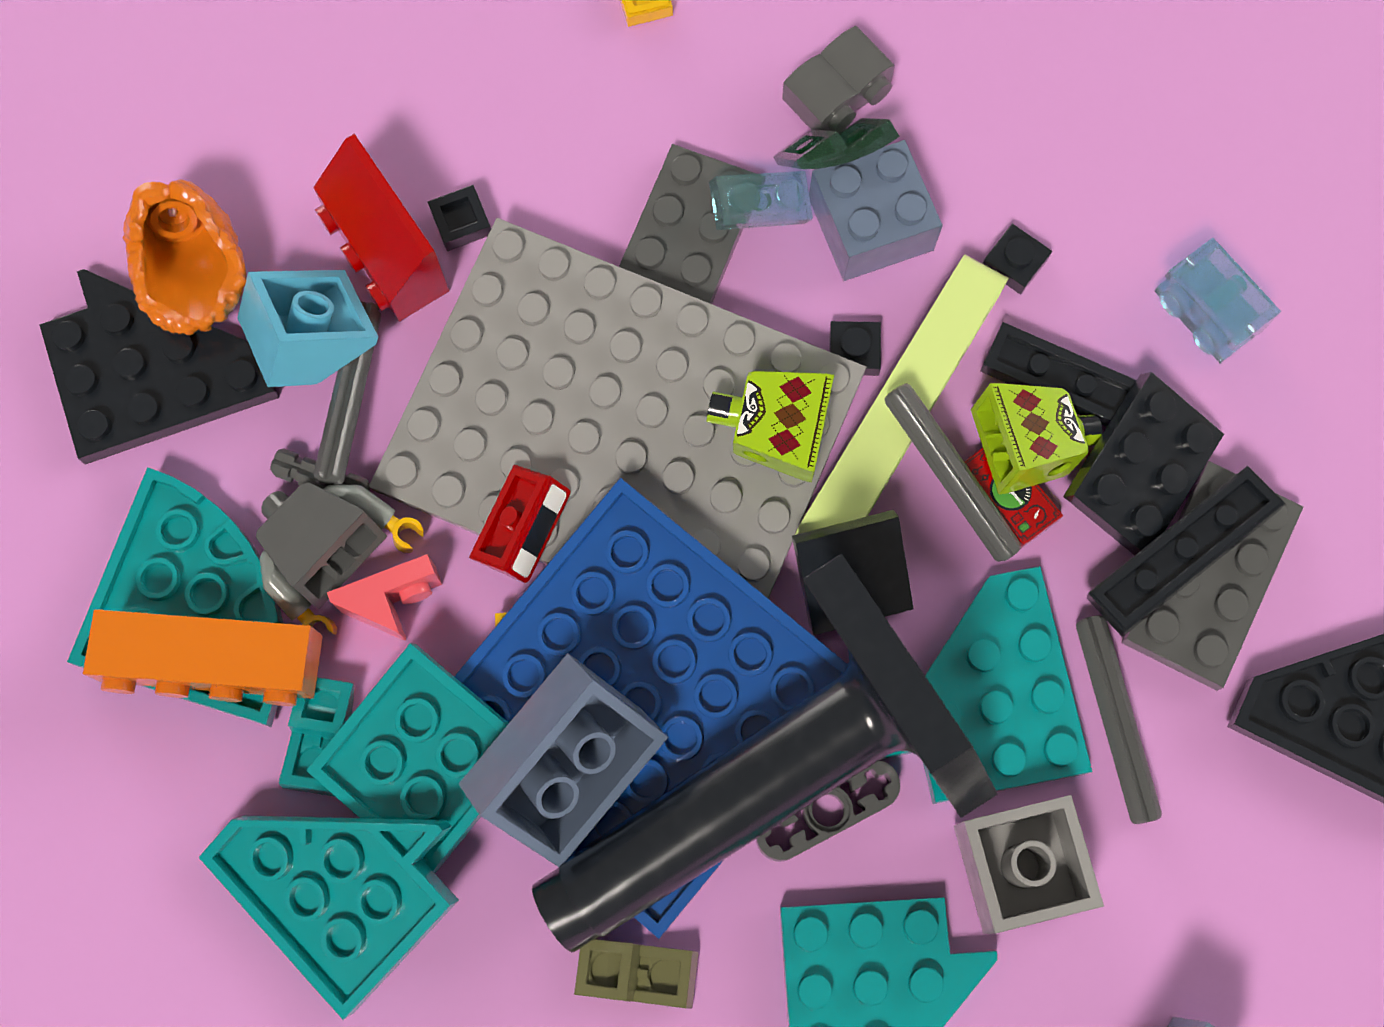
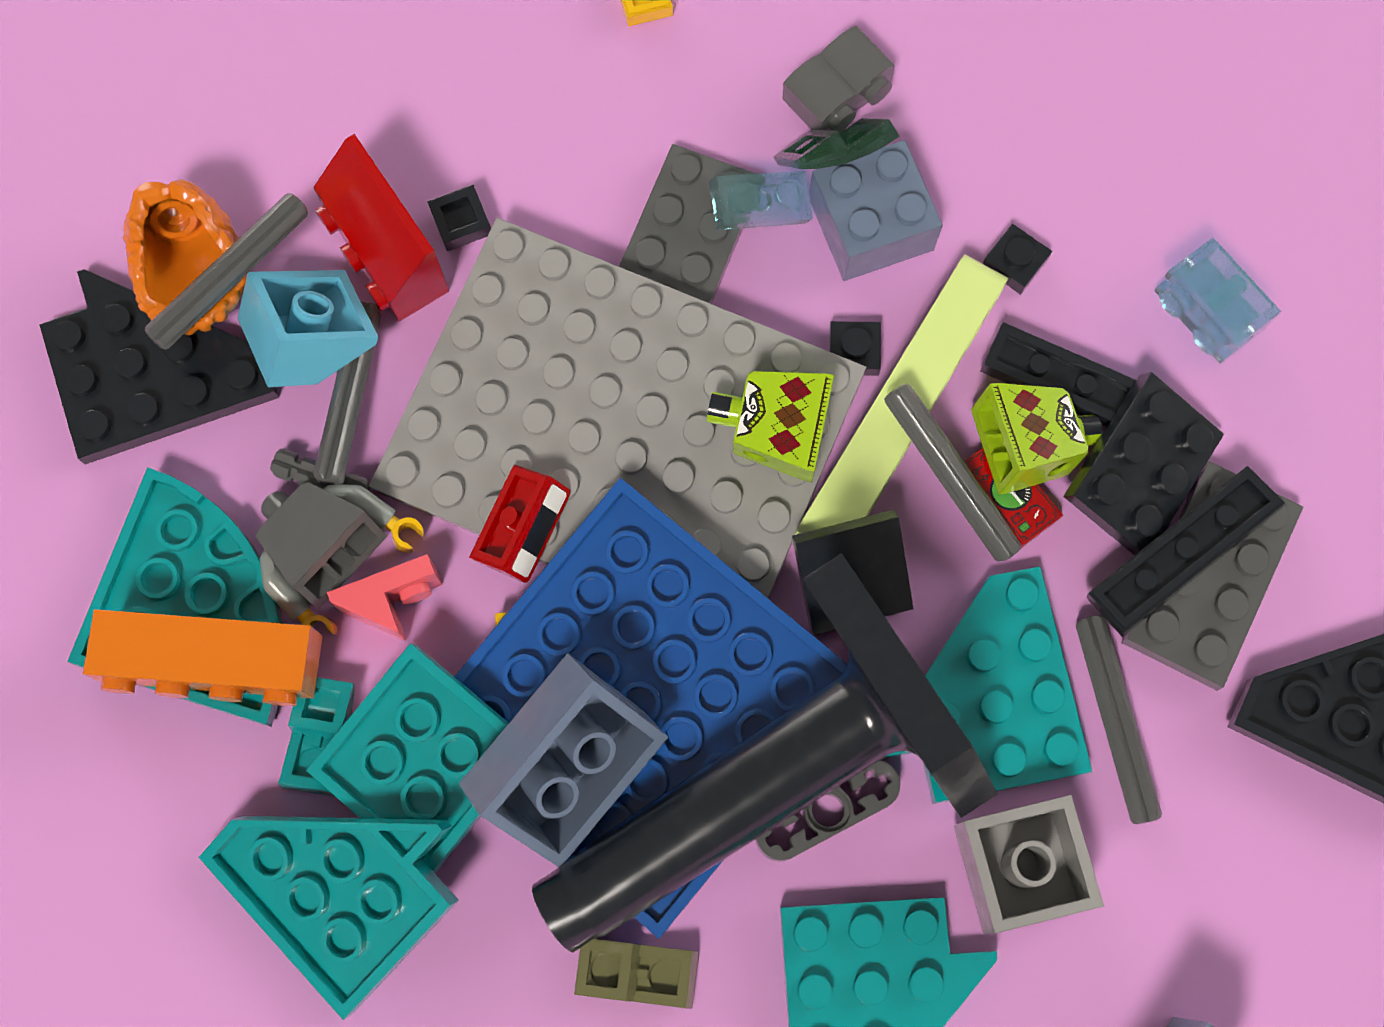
none -> dark grey axle [145,193,308,350]

